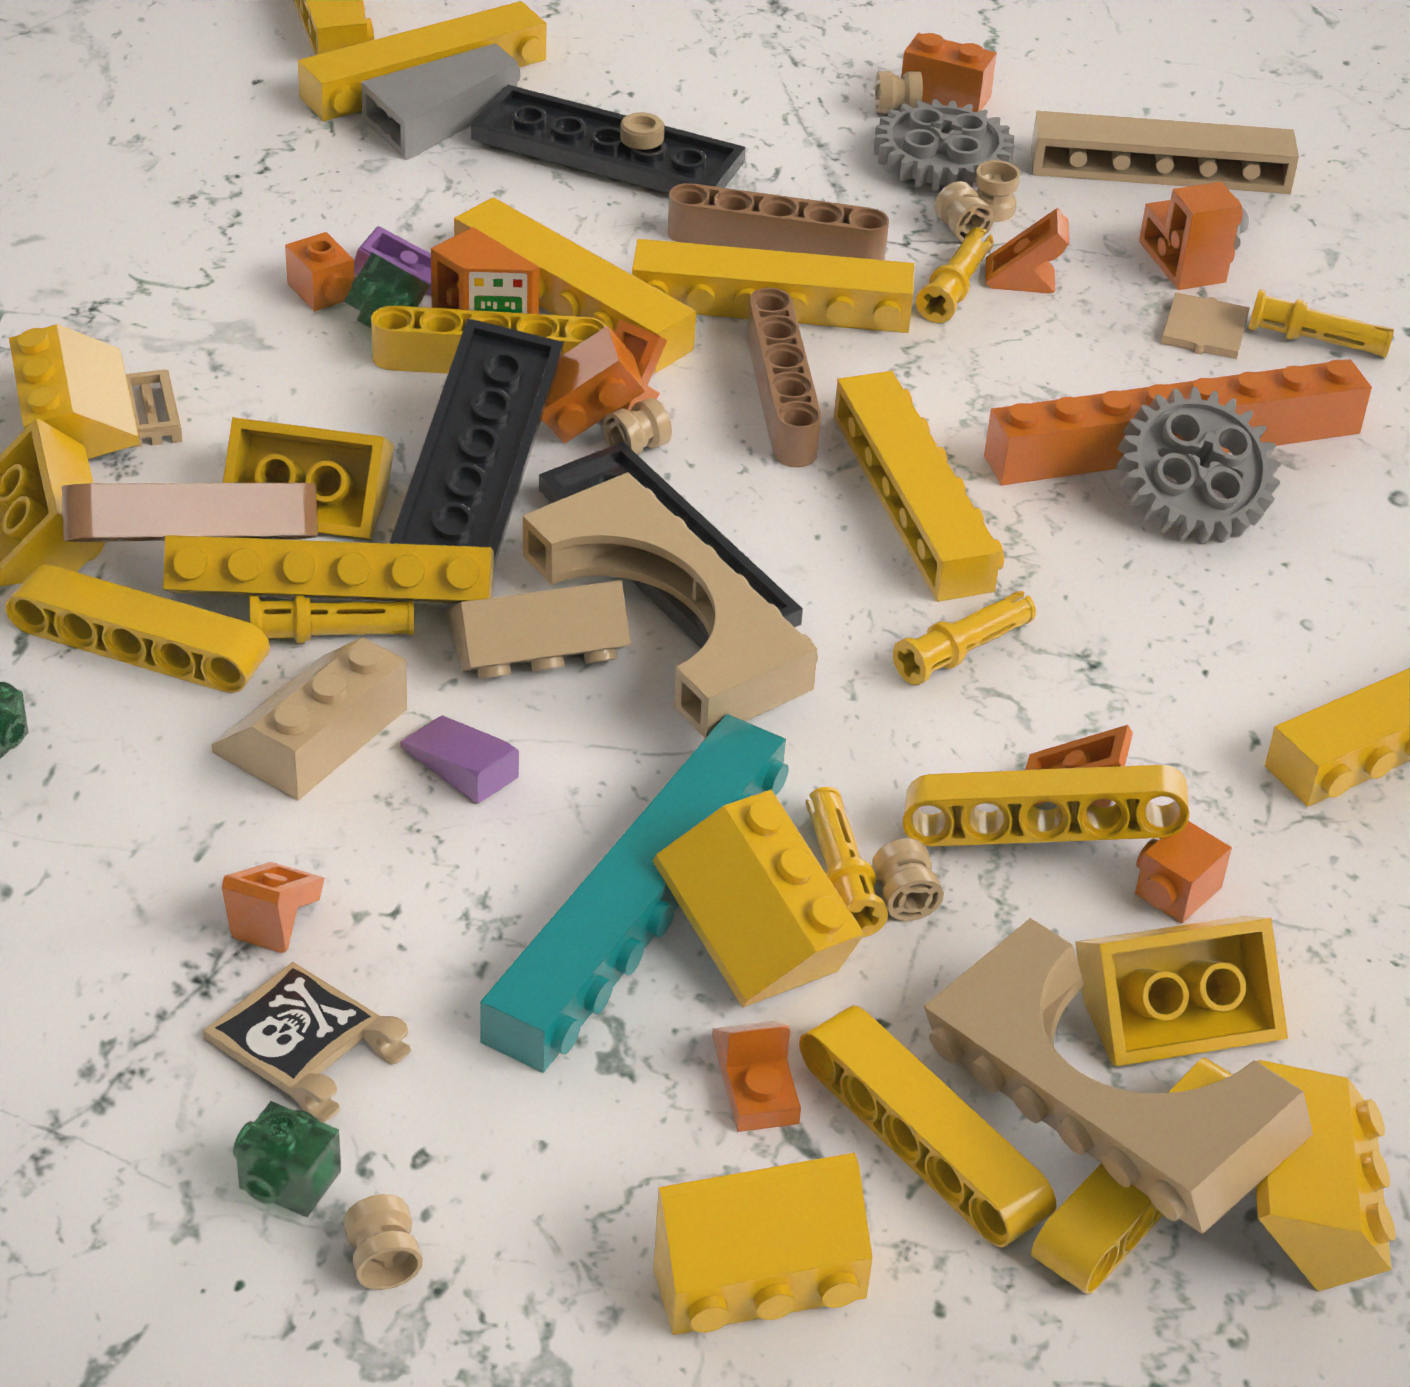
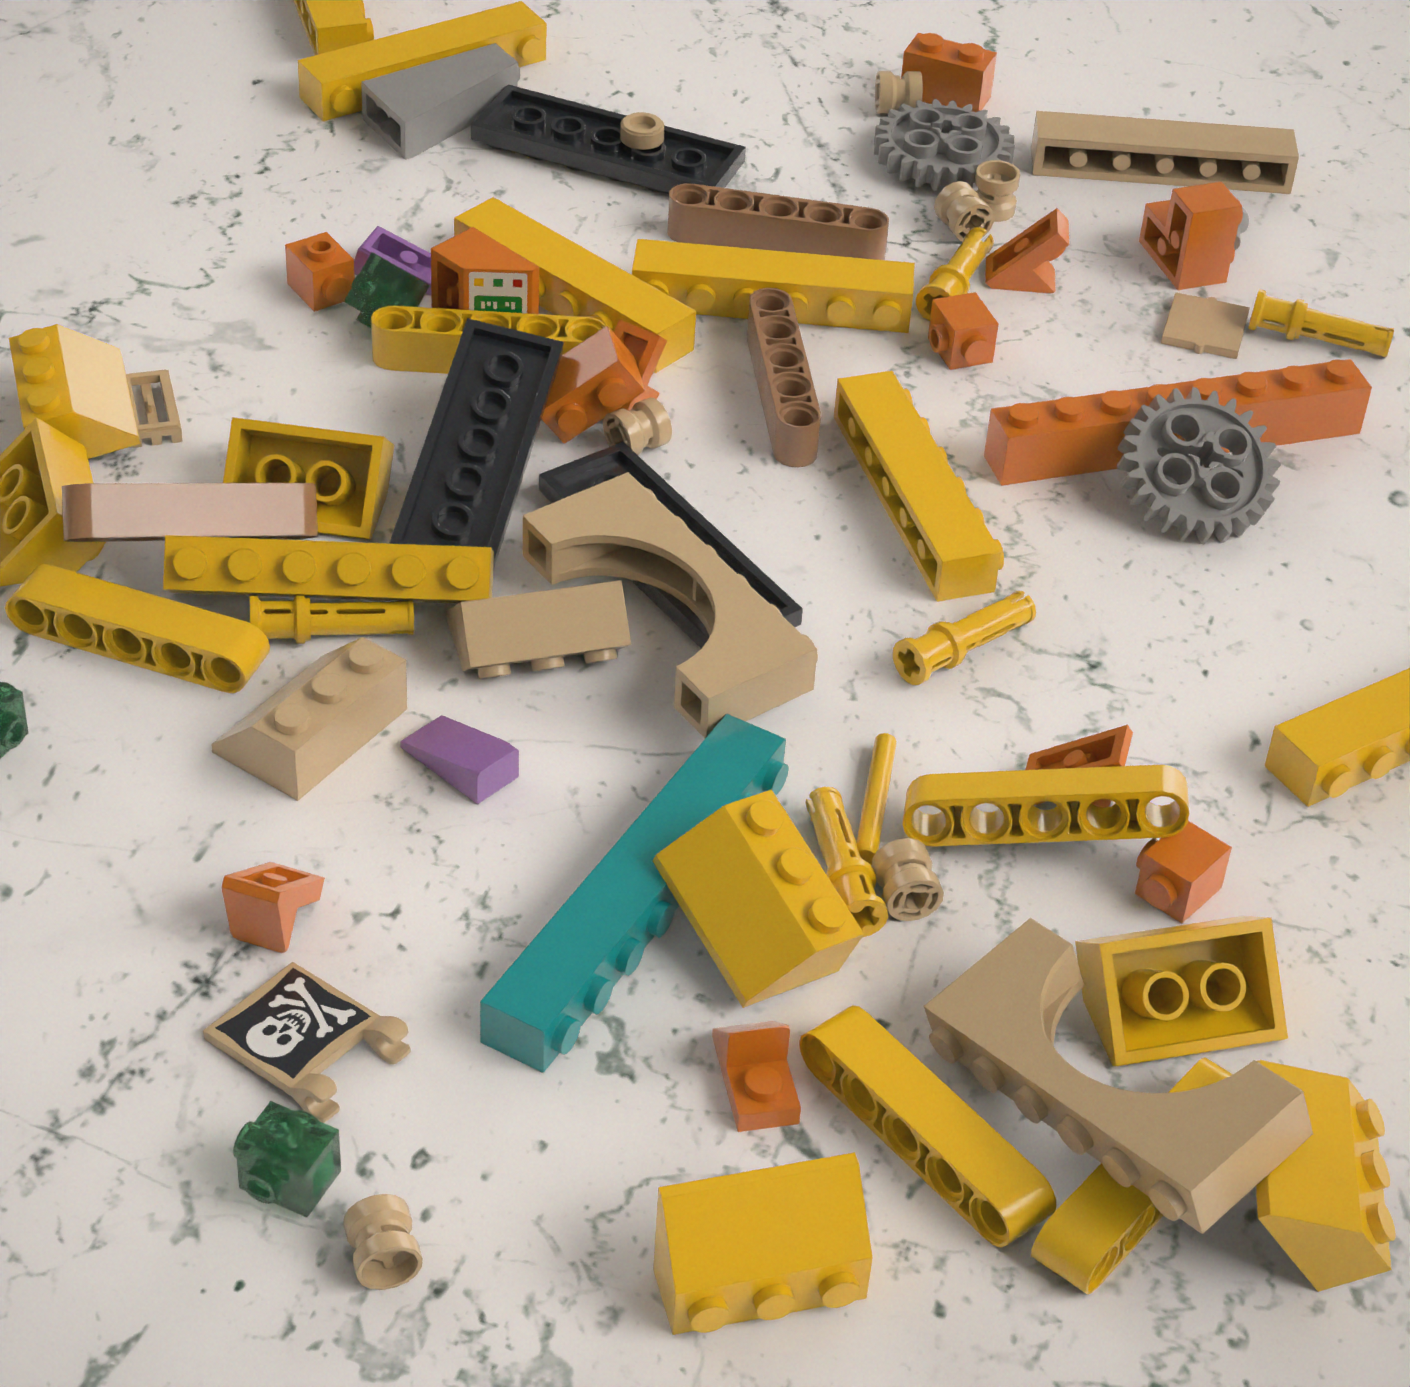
none -> yellow bar [856,733,897,866]
none -> orange brick [928,292,999,370]

